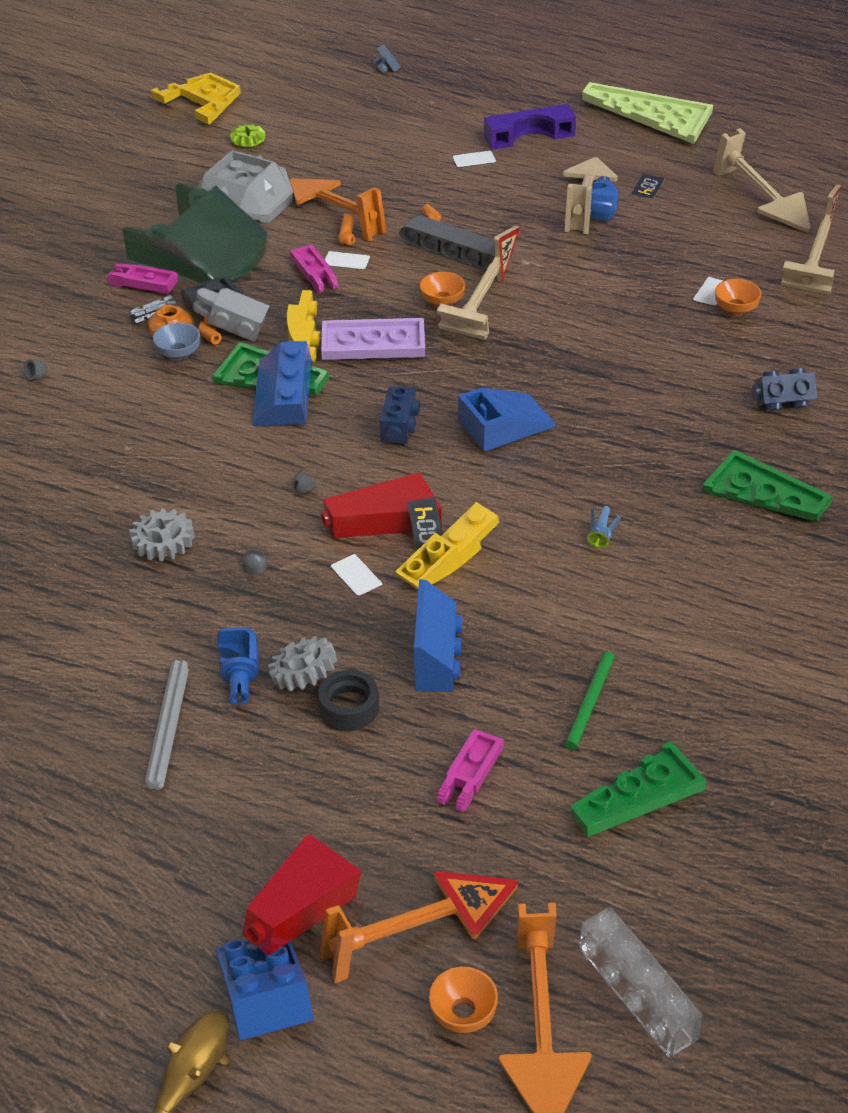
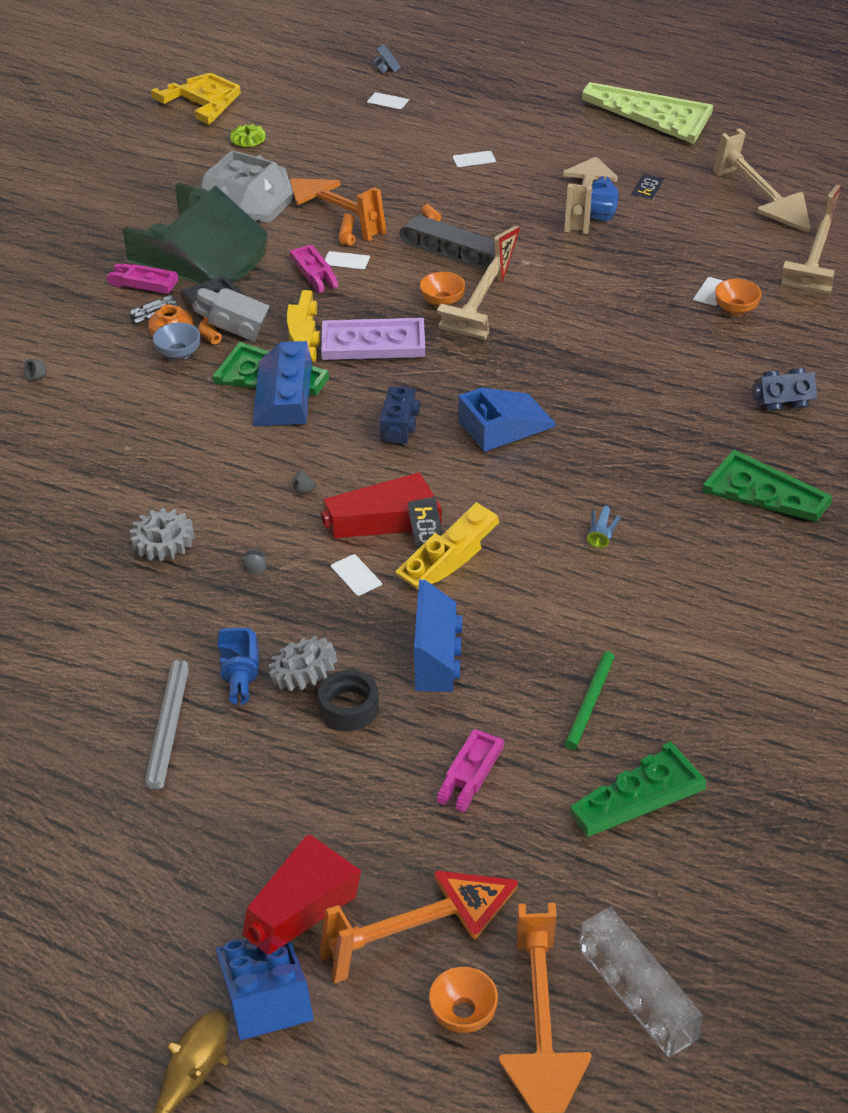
dark purple arch [484,104,576,150] -> none
none -> white sticker [367,93,409,109]

